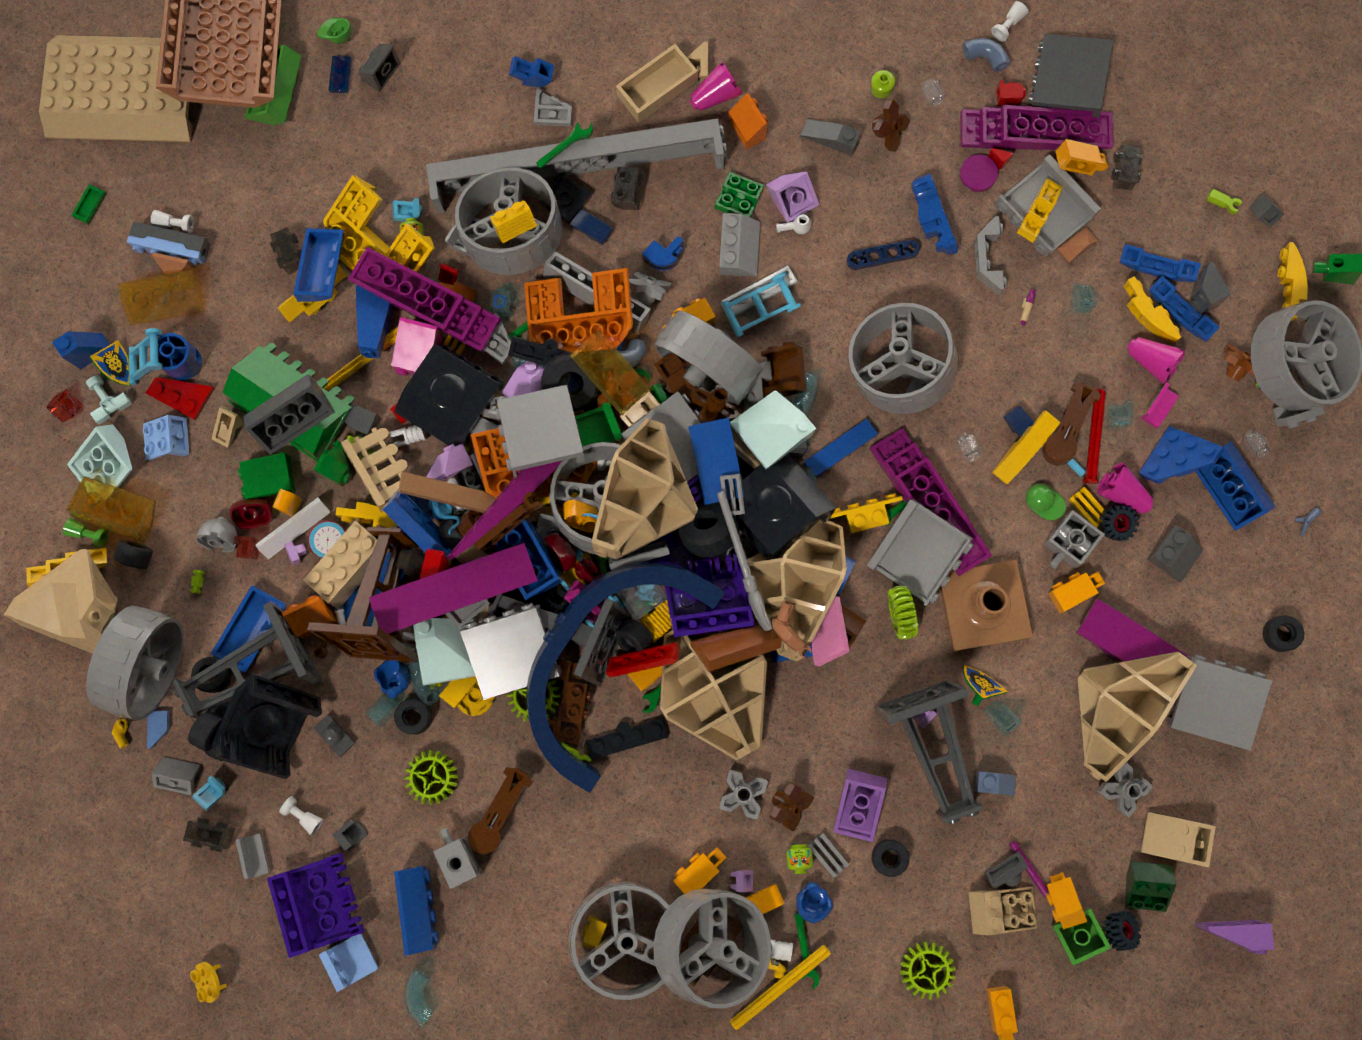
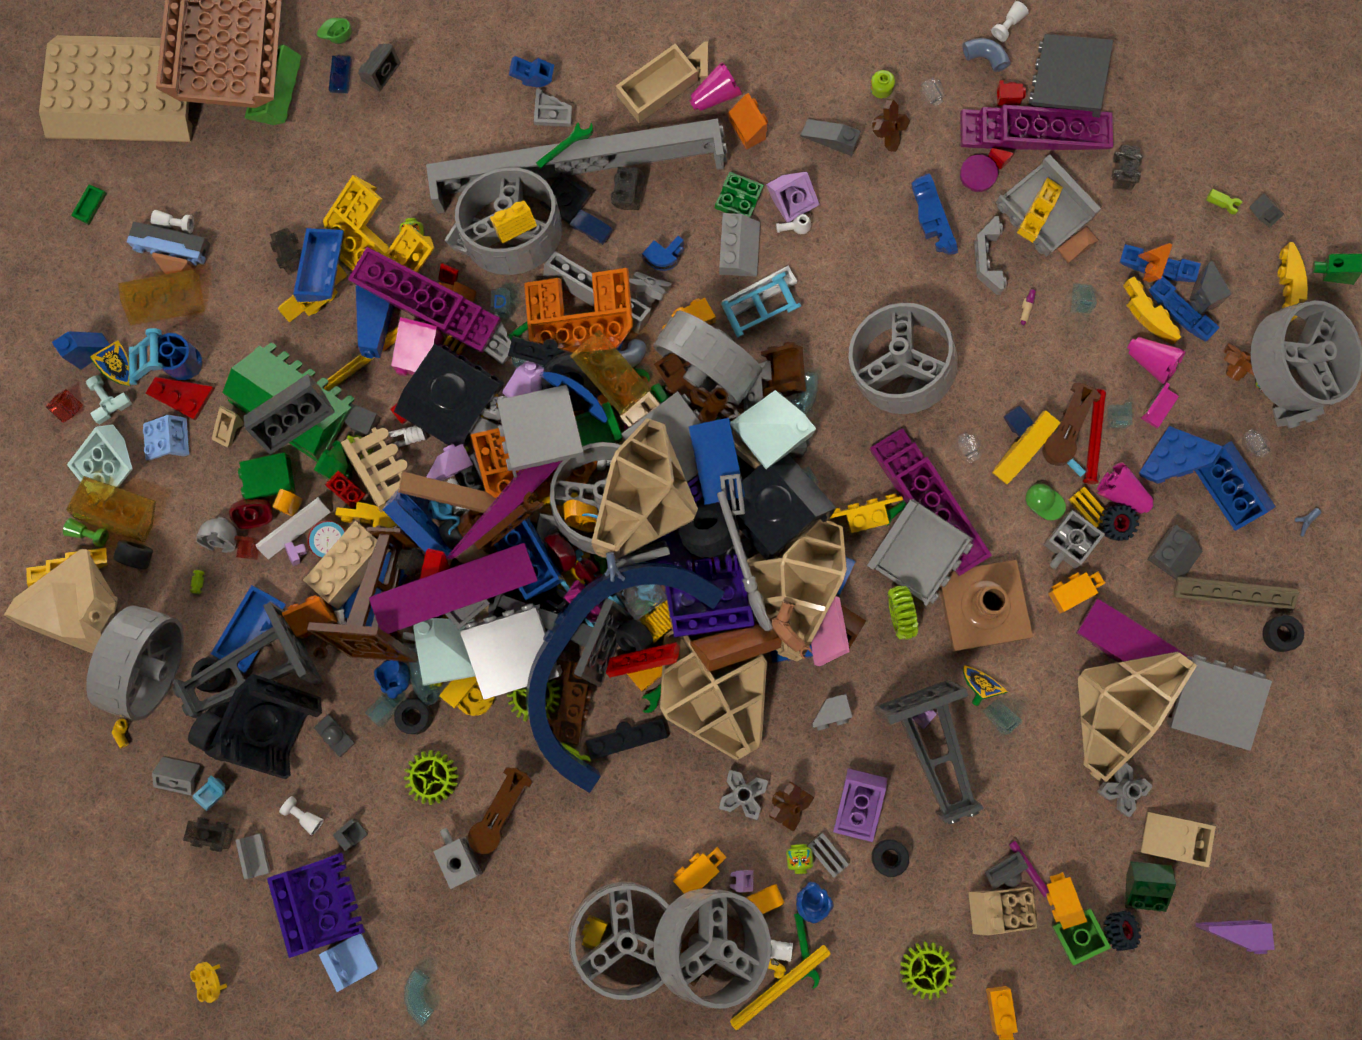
medium blue tile [147,711,170,749] -> none
medium azure bracket [392,198,422,222] -> none
blue slope [394,865,439,956] -> none
blue tile [804,419,878,478] -> none
dark blue beam [846,240,919,270] -> none
sand blue slope [974,771,1016,796] -> none
light orange brick [1055,139,1108,176] -> none
none -> red slope [325,471,365,508]
none -> blue slope [540,372,607,423]
none -> sand blue bar [605,552,625,582]
none -> light grey slope [811,694,852,731]
none -> orange slope [1138,243,1172,283]
none -> dark tan tile [1173,577,1299,610]

